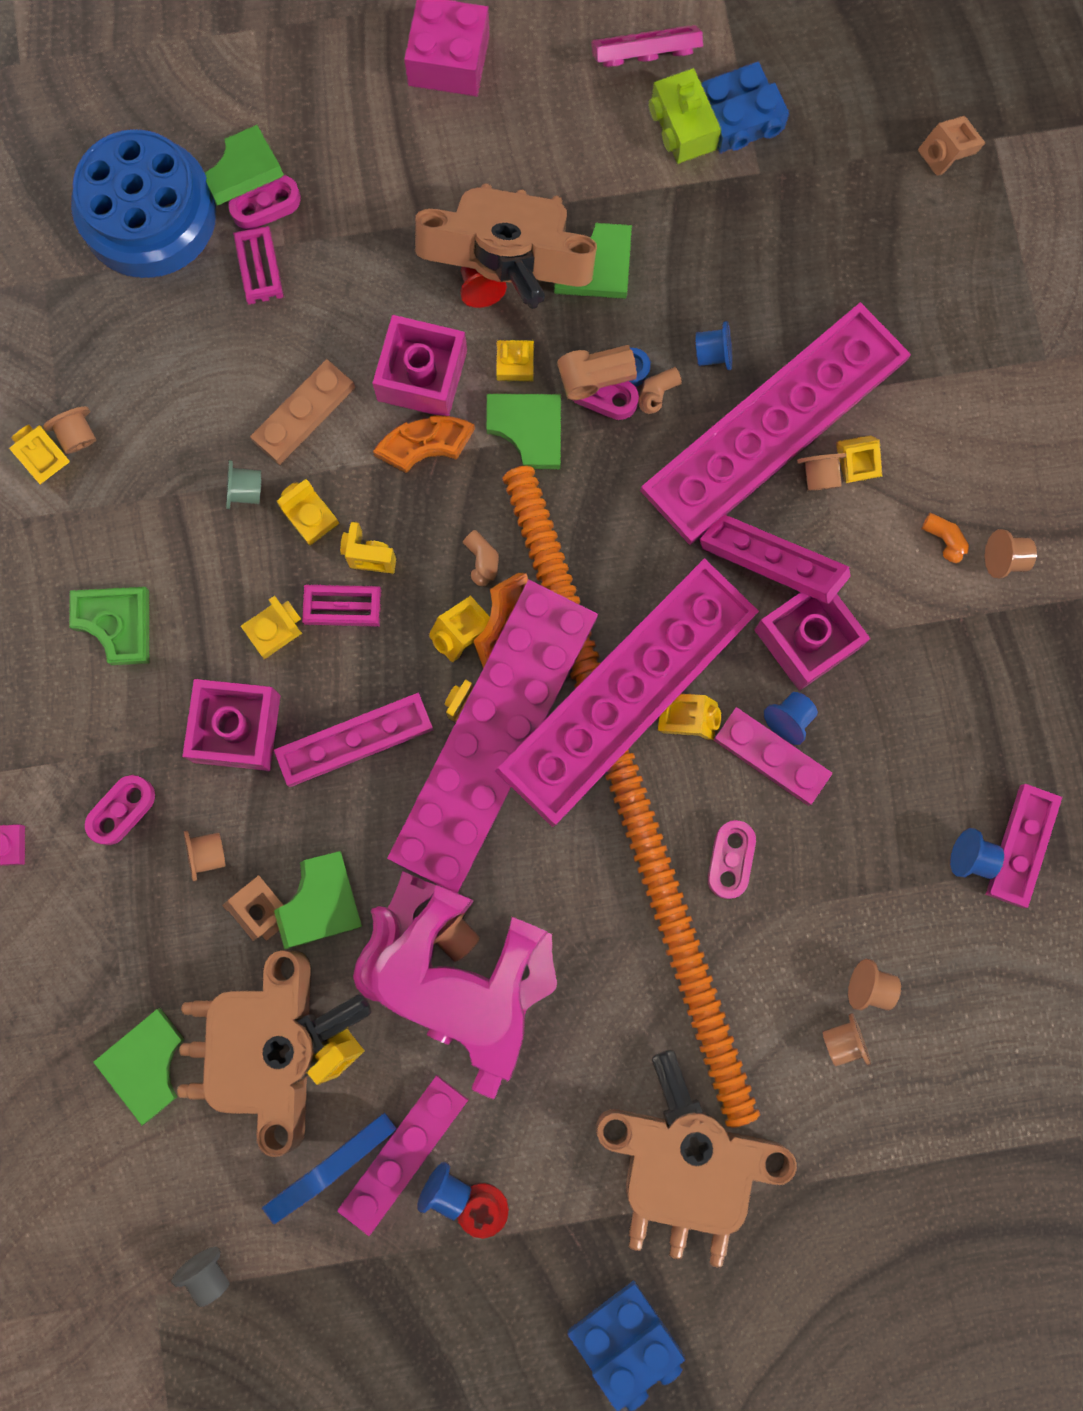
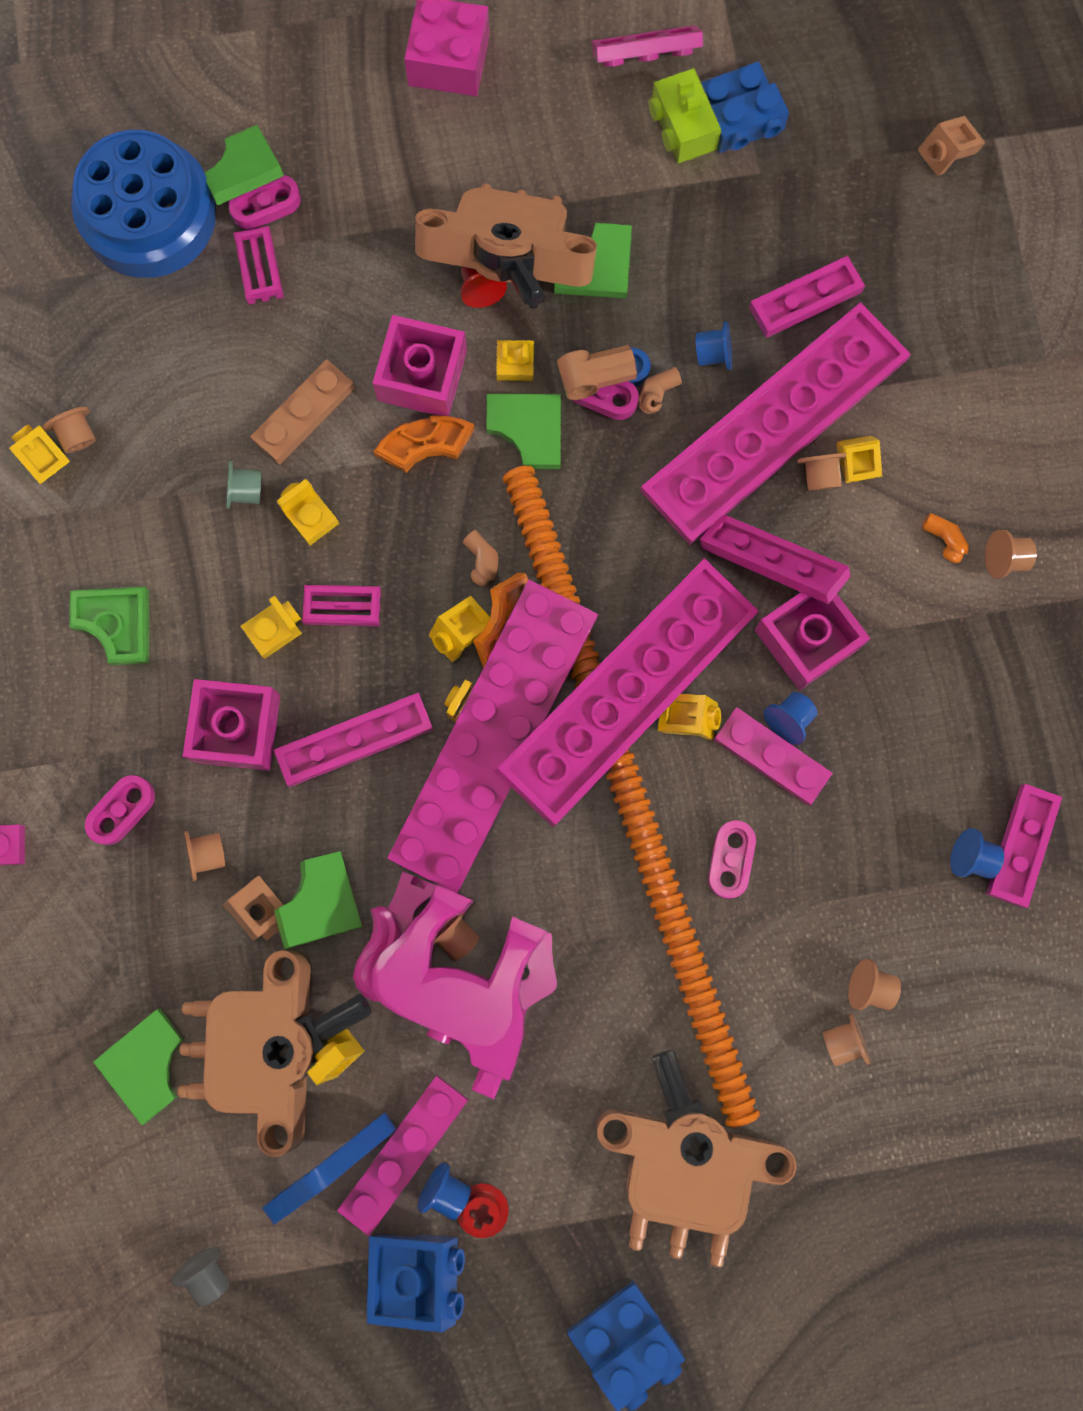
yellow bracket [340,522,396,574] -> none
none -> blue plate [367,1233,465,1333]
none -> dark pink plate [749,256,865,338]

